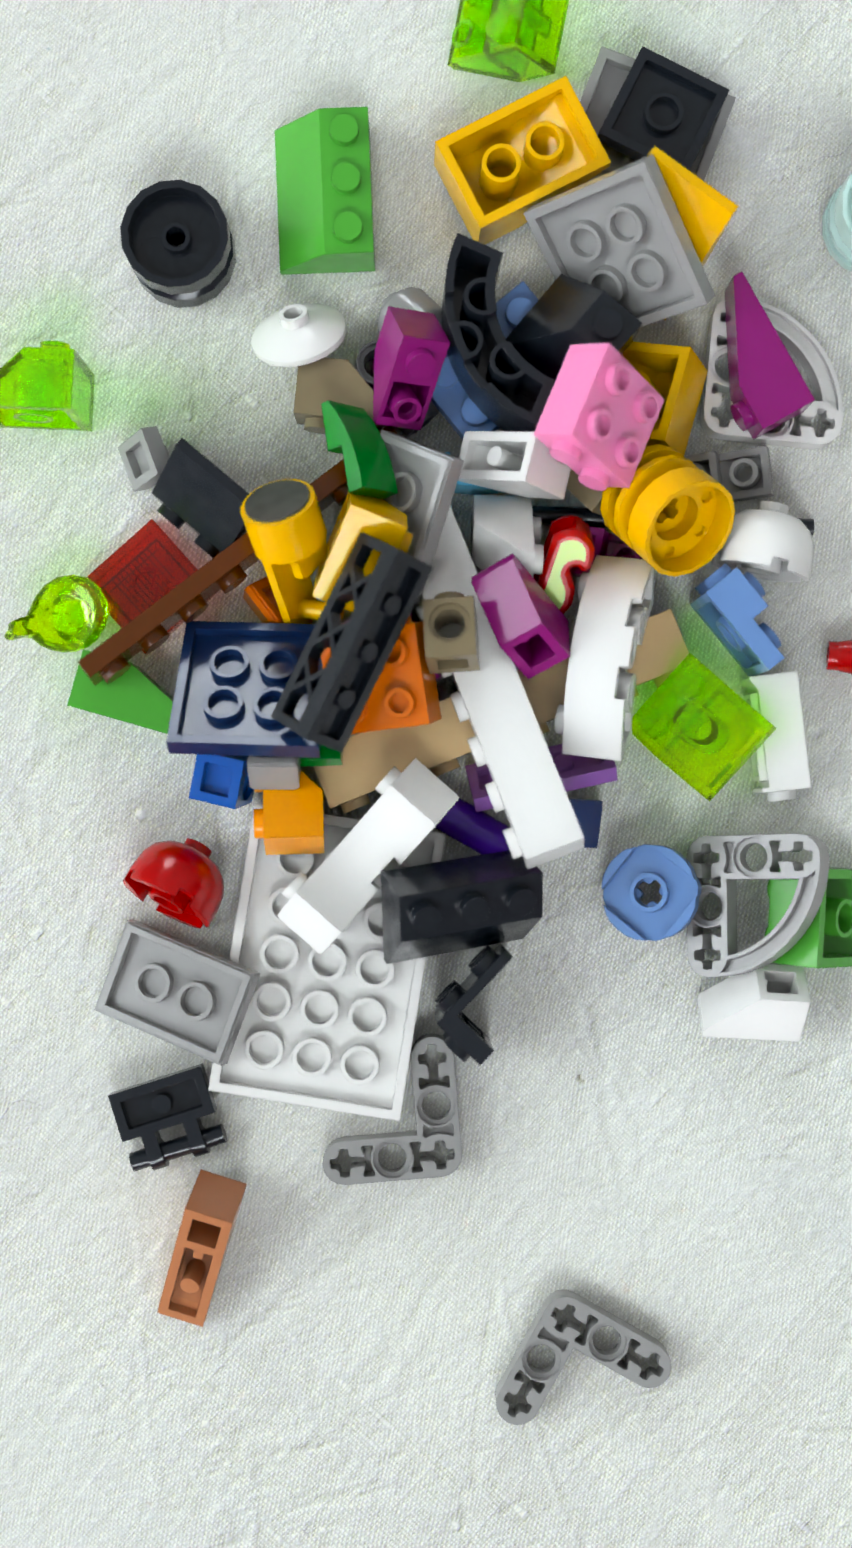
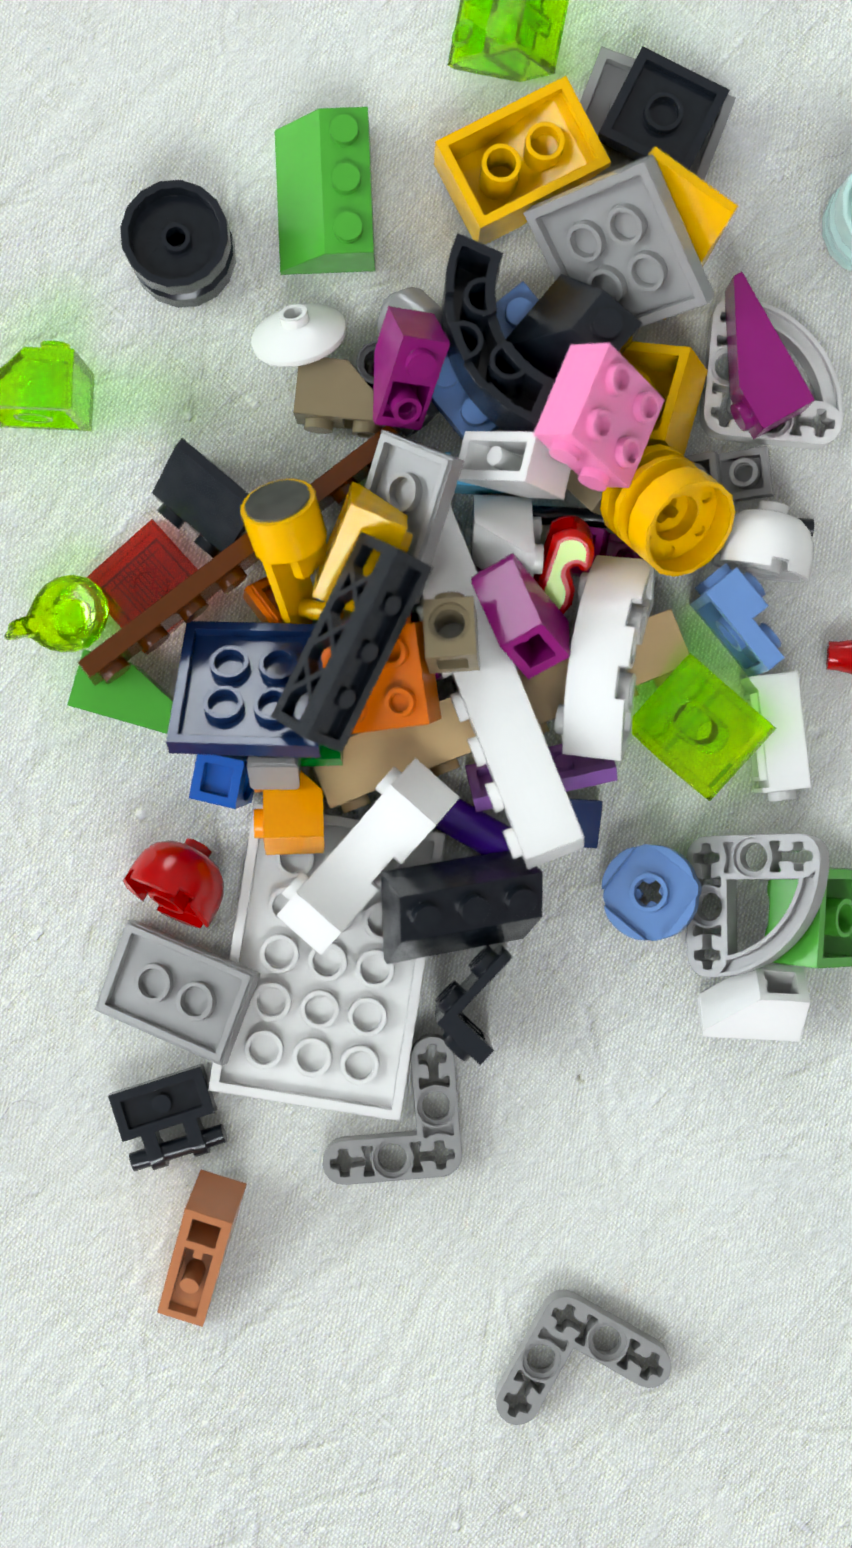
light grey plate [117,426,170,492] -> none
green slope [321,400,398,499] -> none

